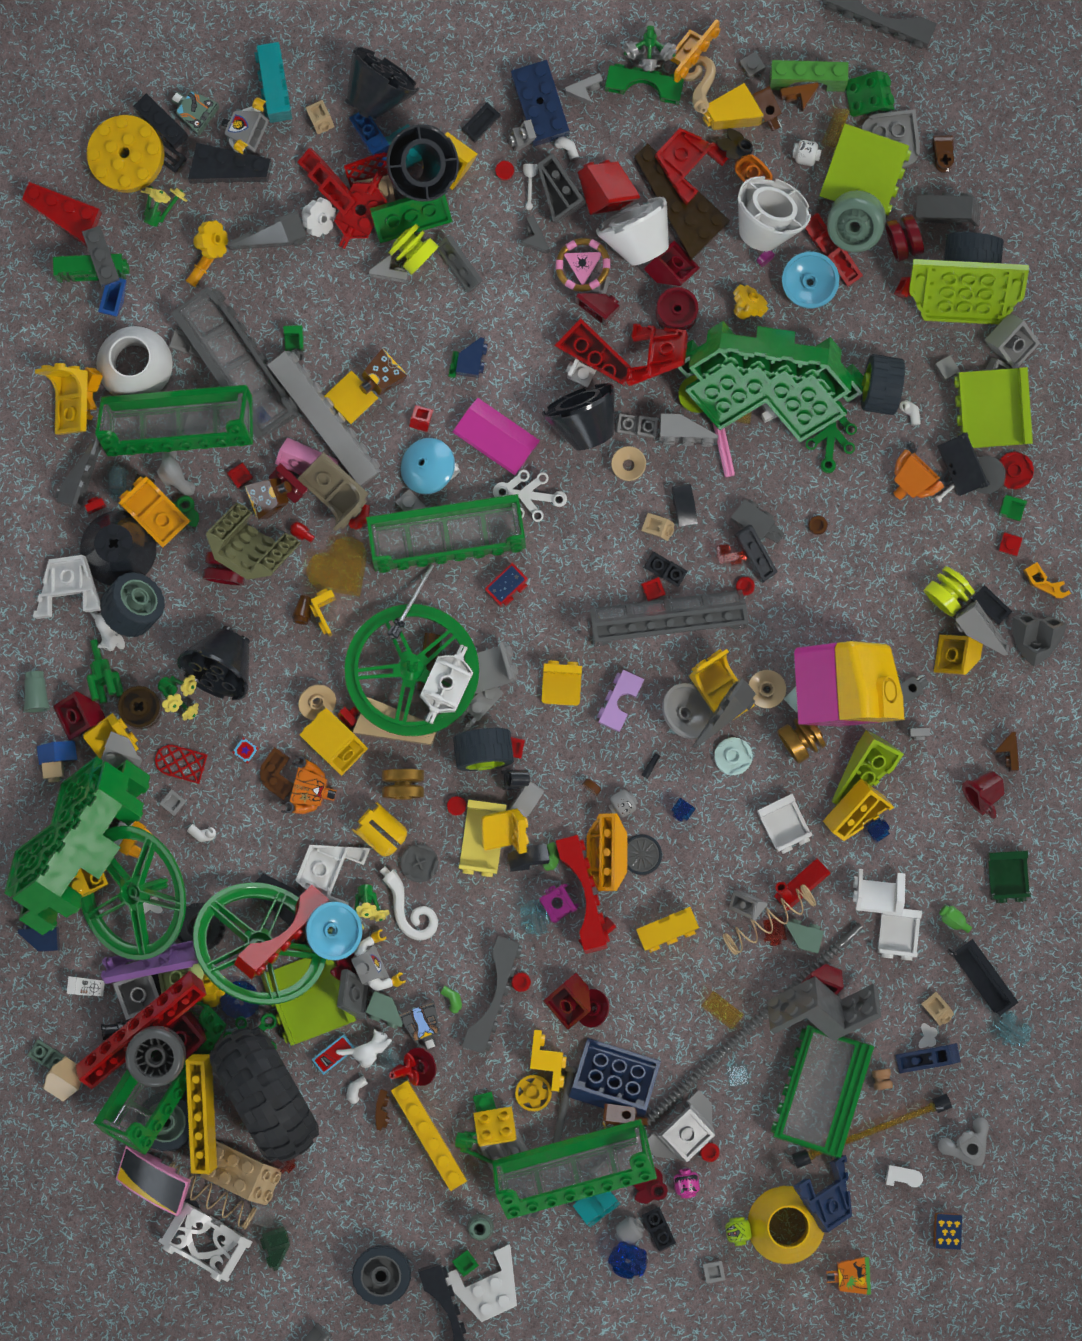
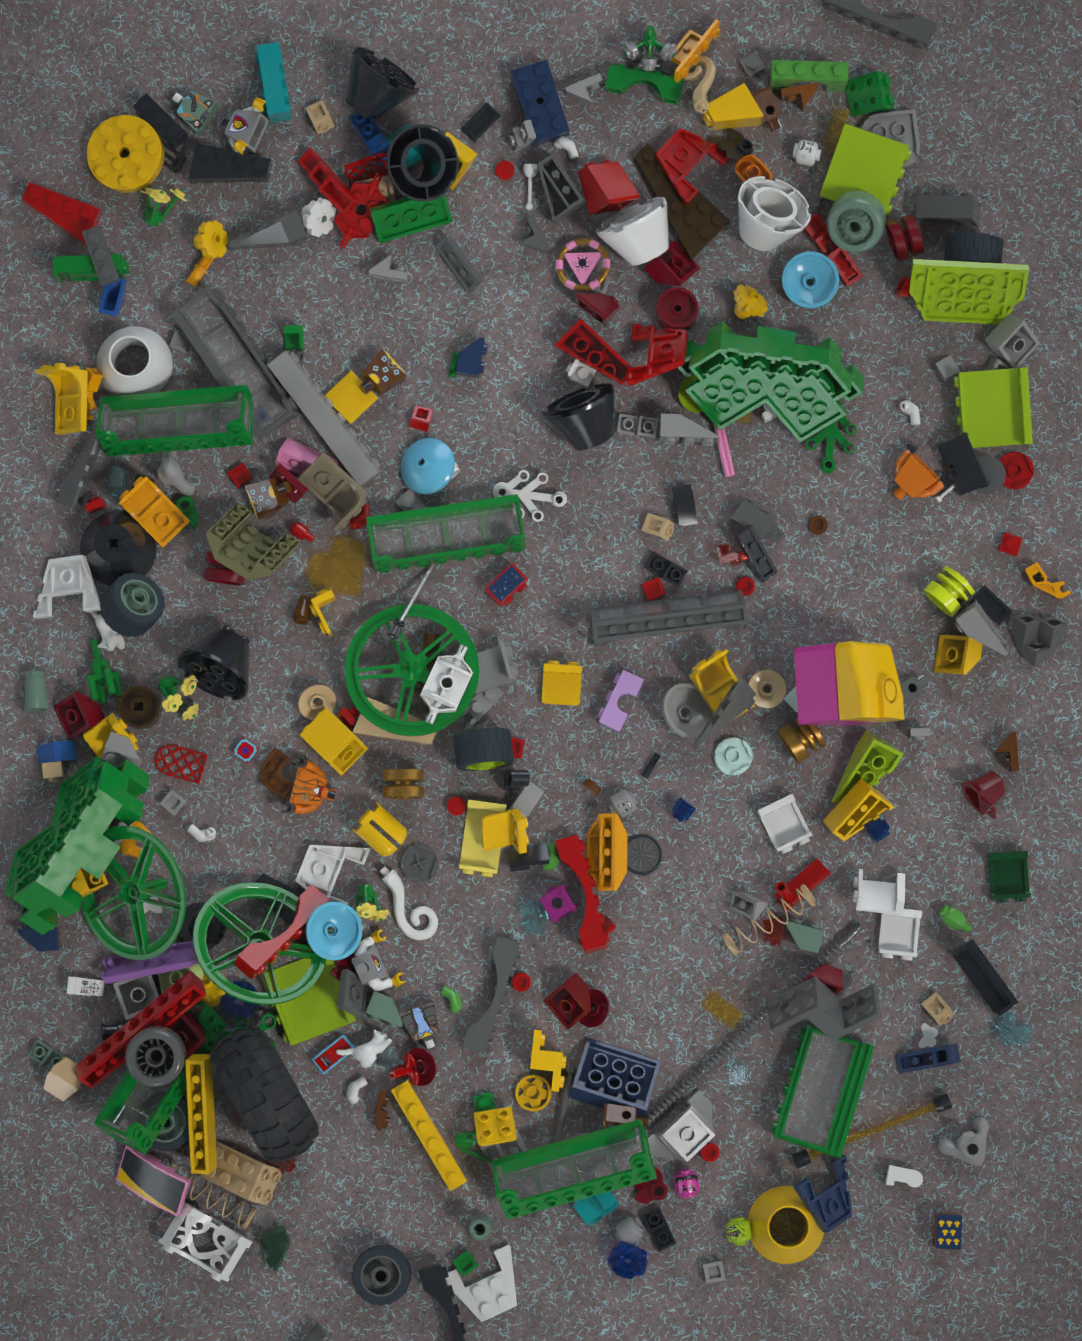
neon yellow wheel [388,224,439,275] -> none
dark pink slope [452,398,540,475] -> none
tan piece [611,446,646,481] -> none
yellow wedge [636,907,699,953] -> none
magenta tile [756,250,775,267] -> none
torso [826,1256,871,1295] -> none
black wheel [861,354,905,415] -> none
medium nougat wheel [871,1068,893,1090] -> none
reddish brown piece [932,135,954,173] -> none
green panel [998,495,1027,521] -> none

